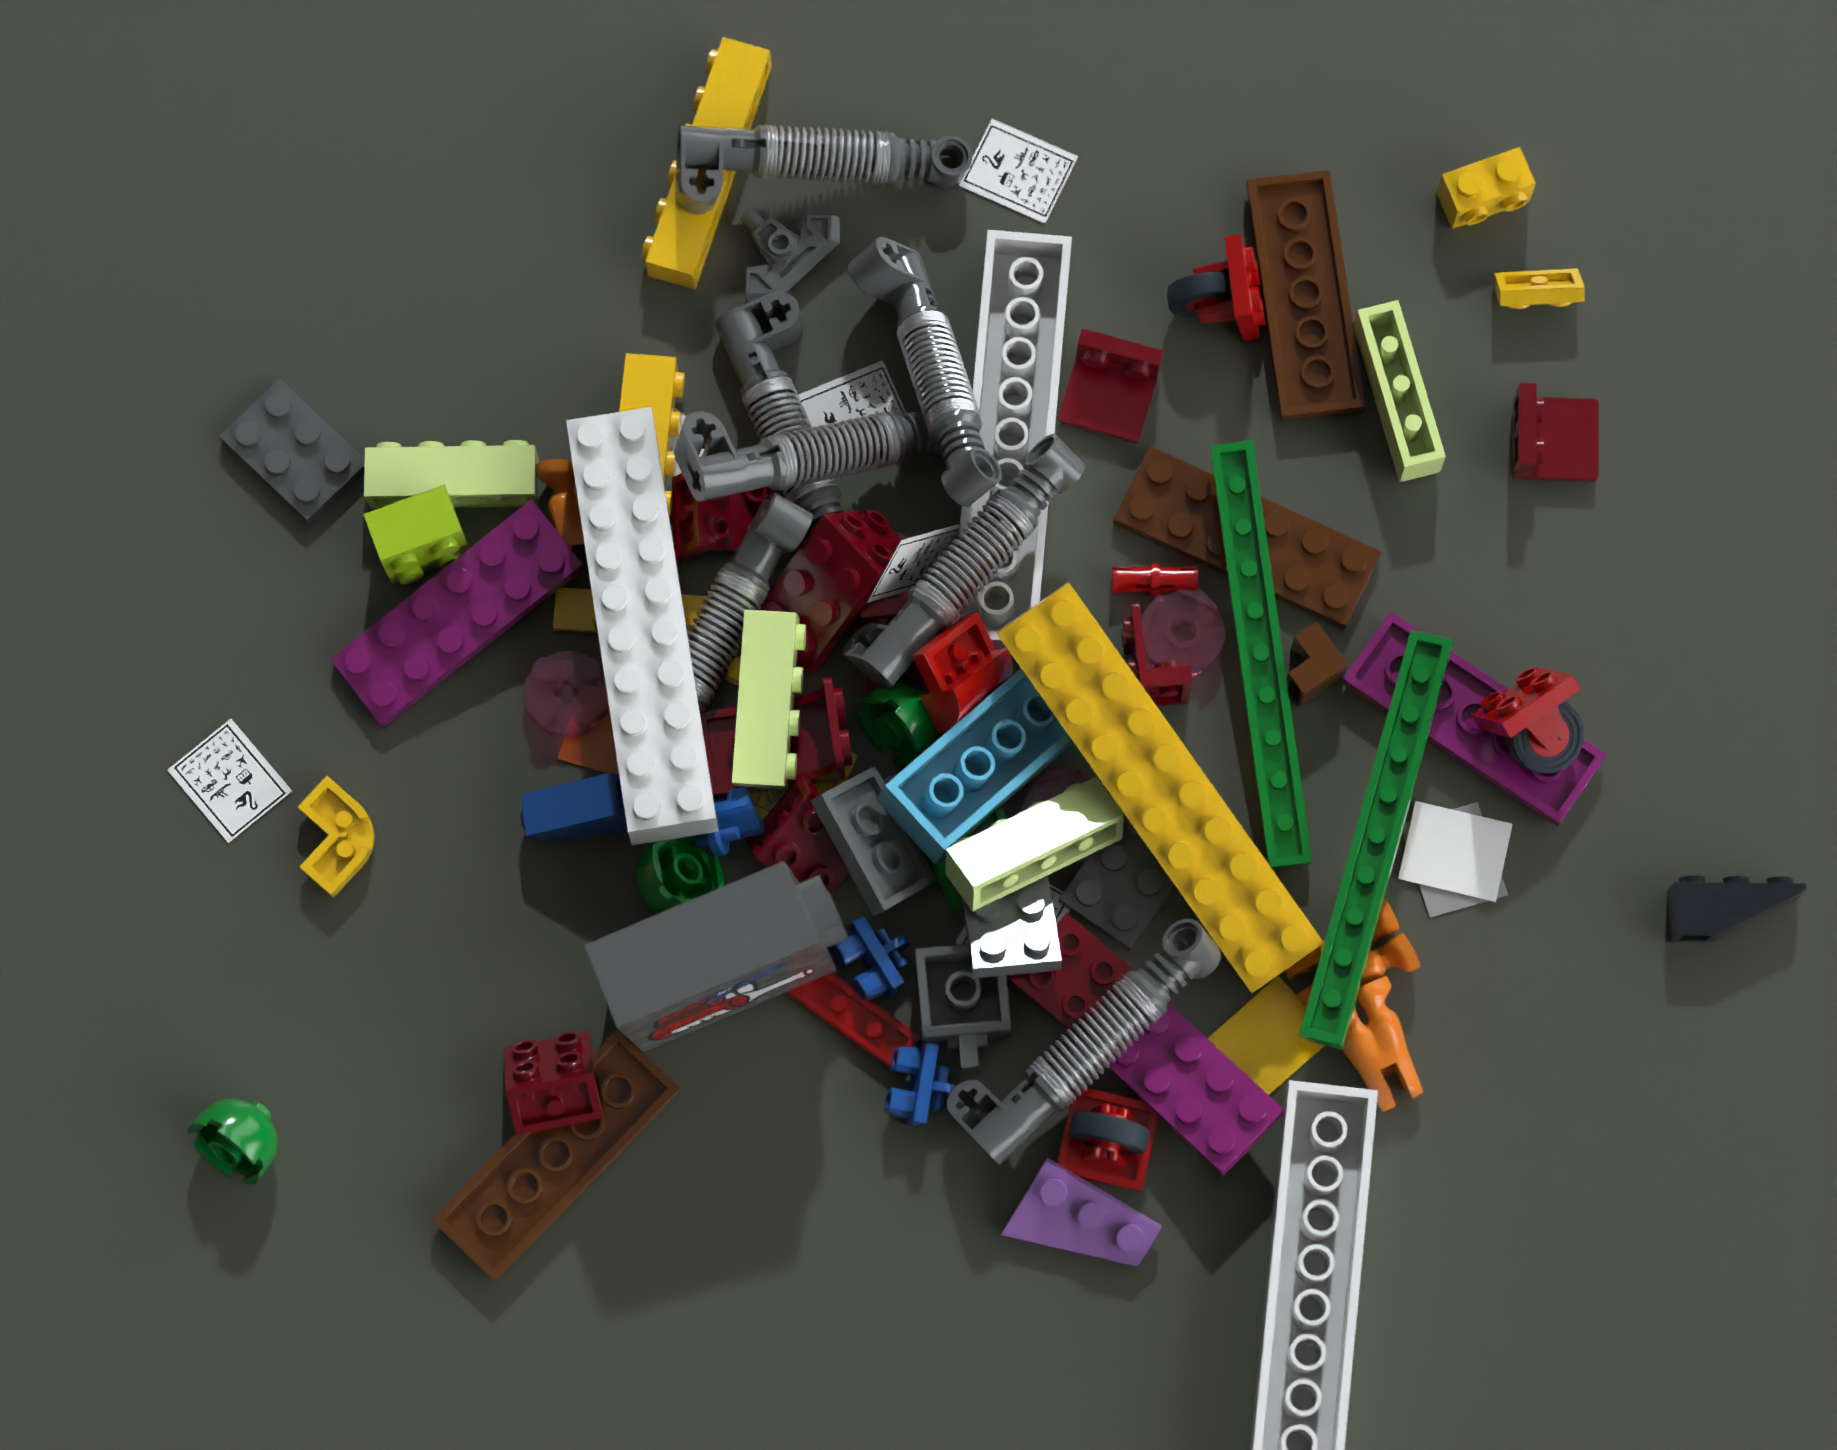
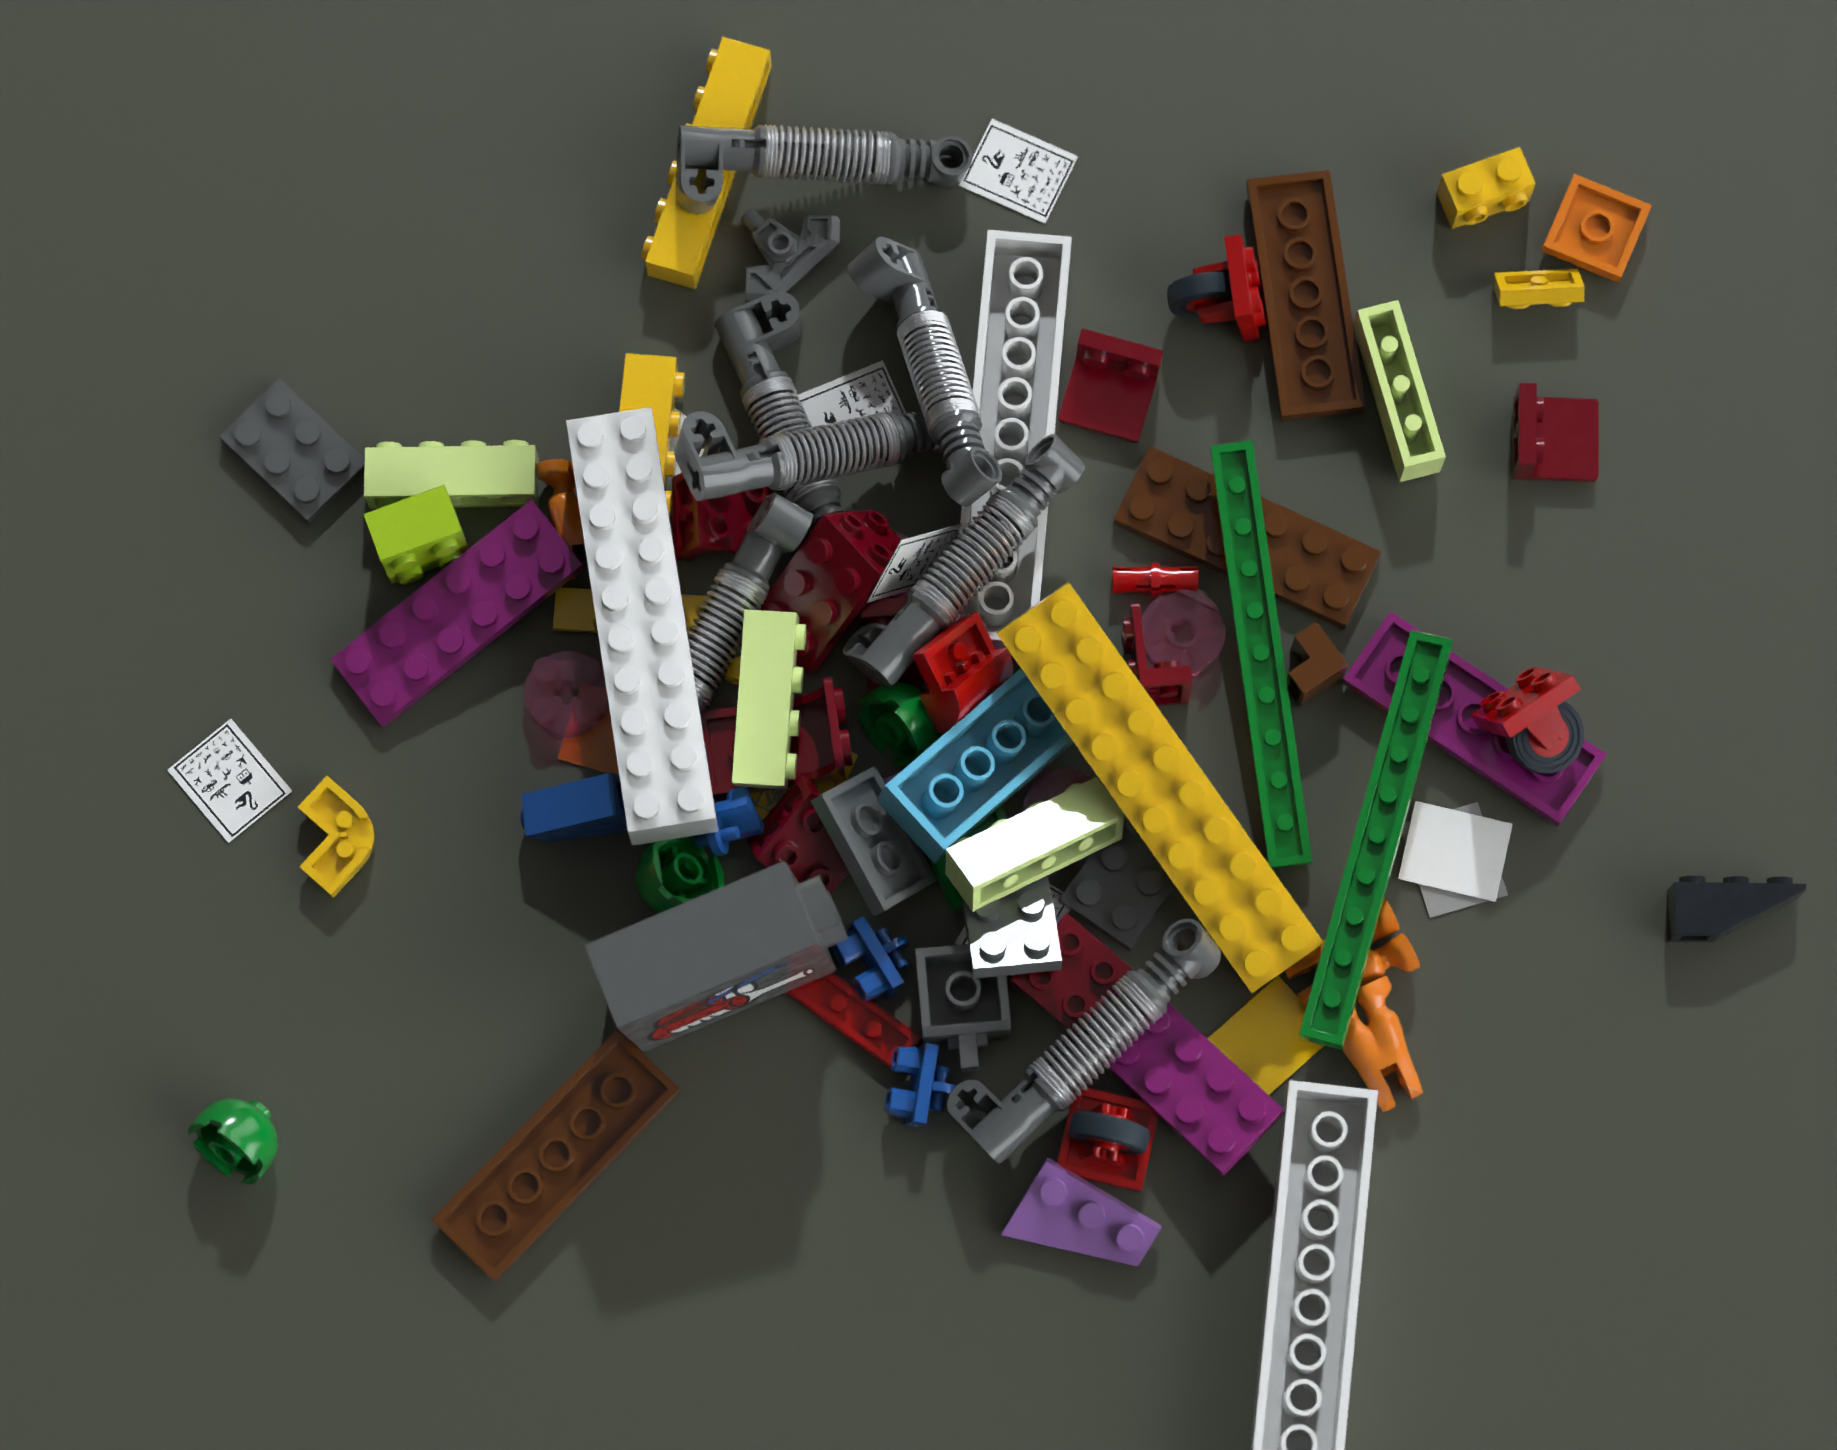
dark red bracket [504,1031,603,1135] -> none
none -> orange plate [1541,174,1652,283]

